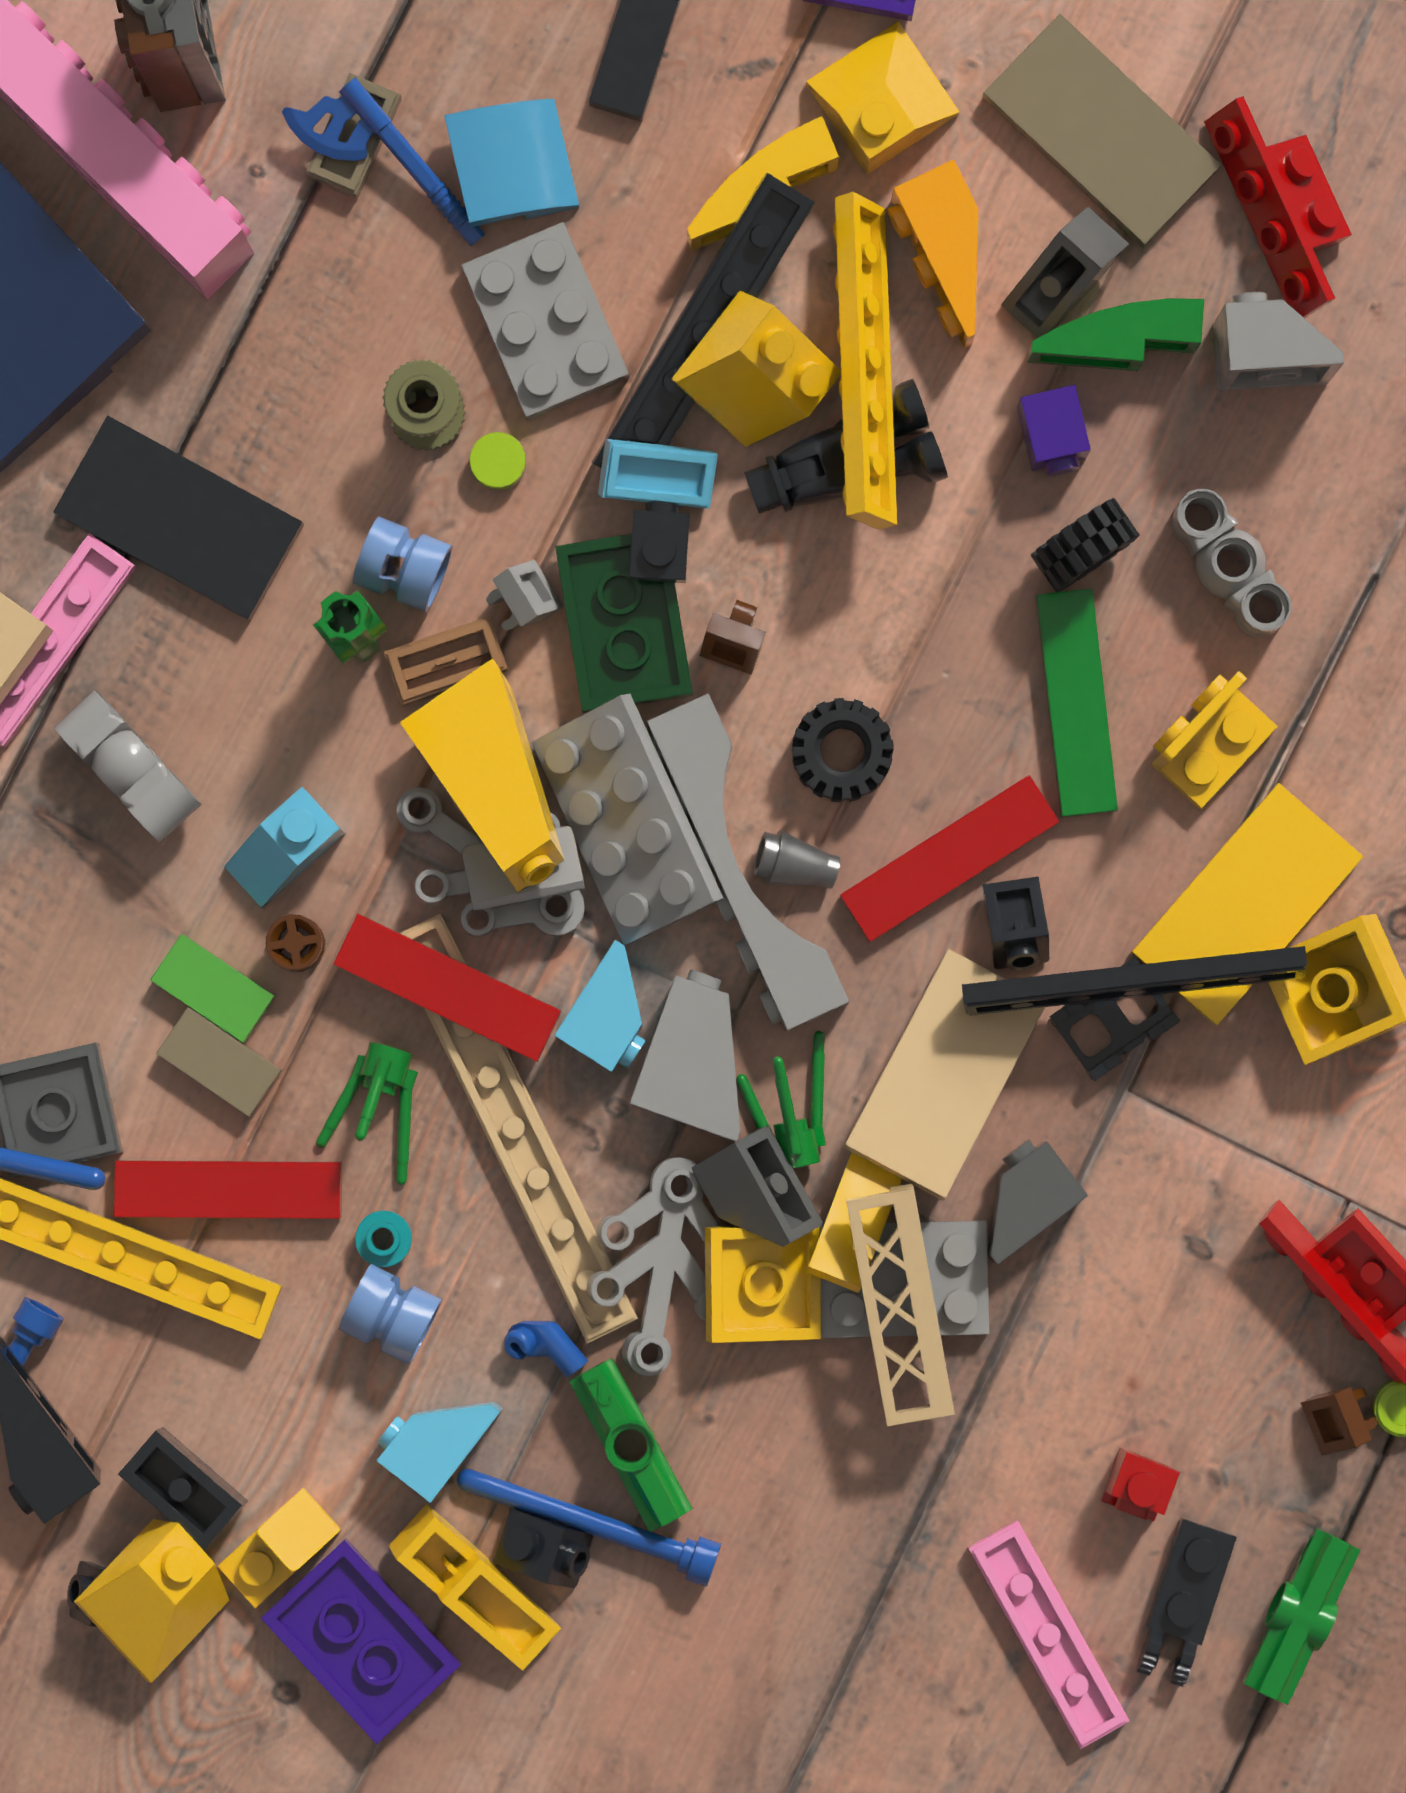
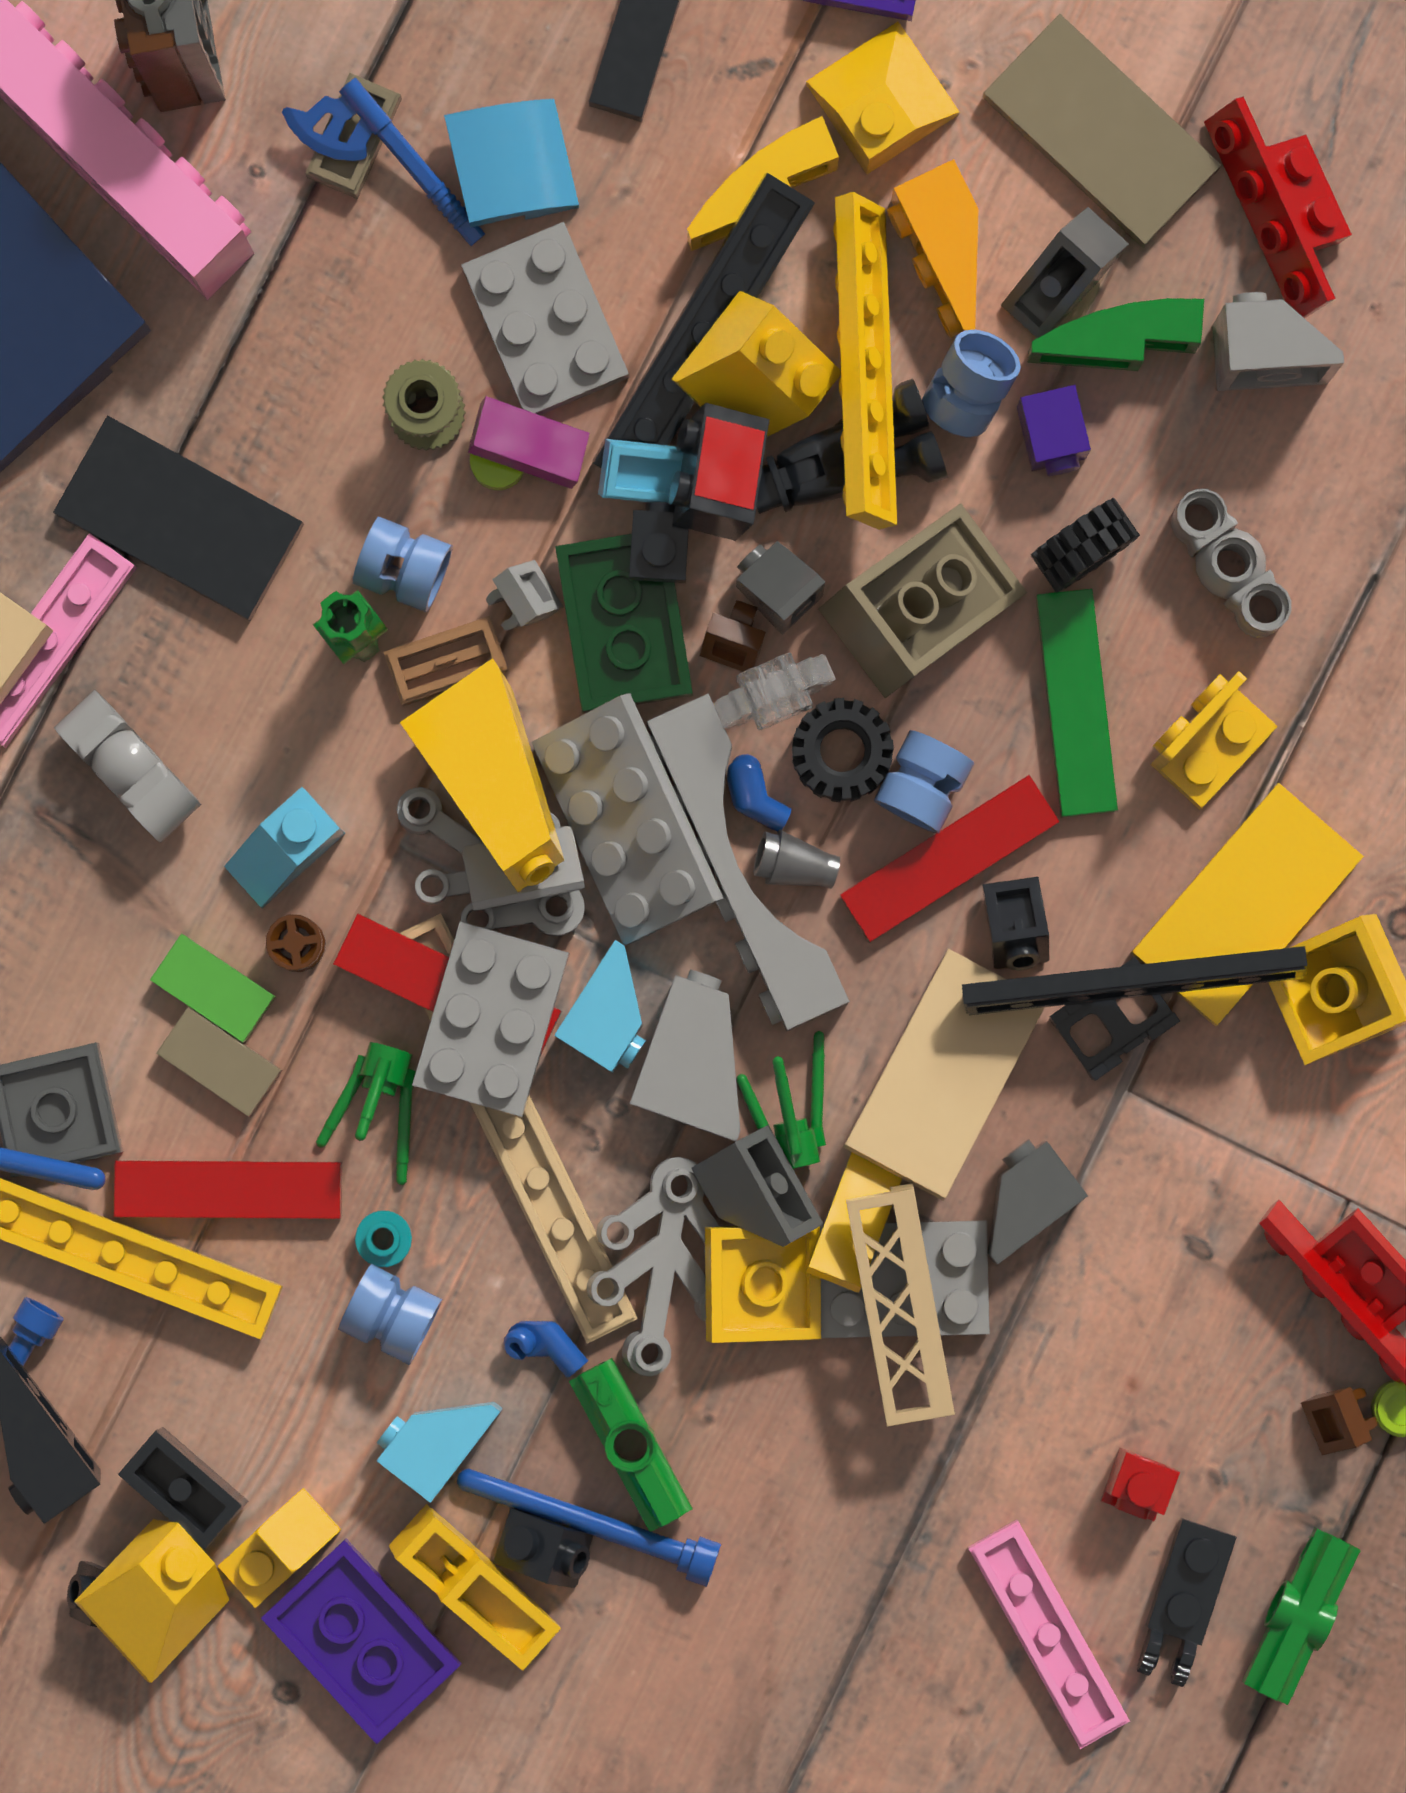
none -> light grey plate [412,922,570,1117]
none -> magenta tile [468,396,590,489]
none -> brick [669,403,769,541]
none -> clear gear [713,653,836,731]
none -> blue arm [727,754,792,832]
none -> dark grey slope [736,541,825,635]
none -> dark tan slope [818,503,1028,698]
none -> medium blue wheel [874,730,975,834]
none -> medium blue wheel [922,329,1021,437]

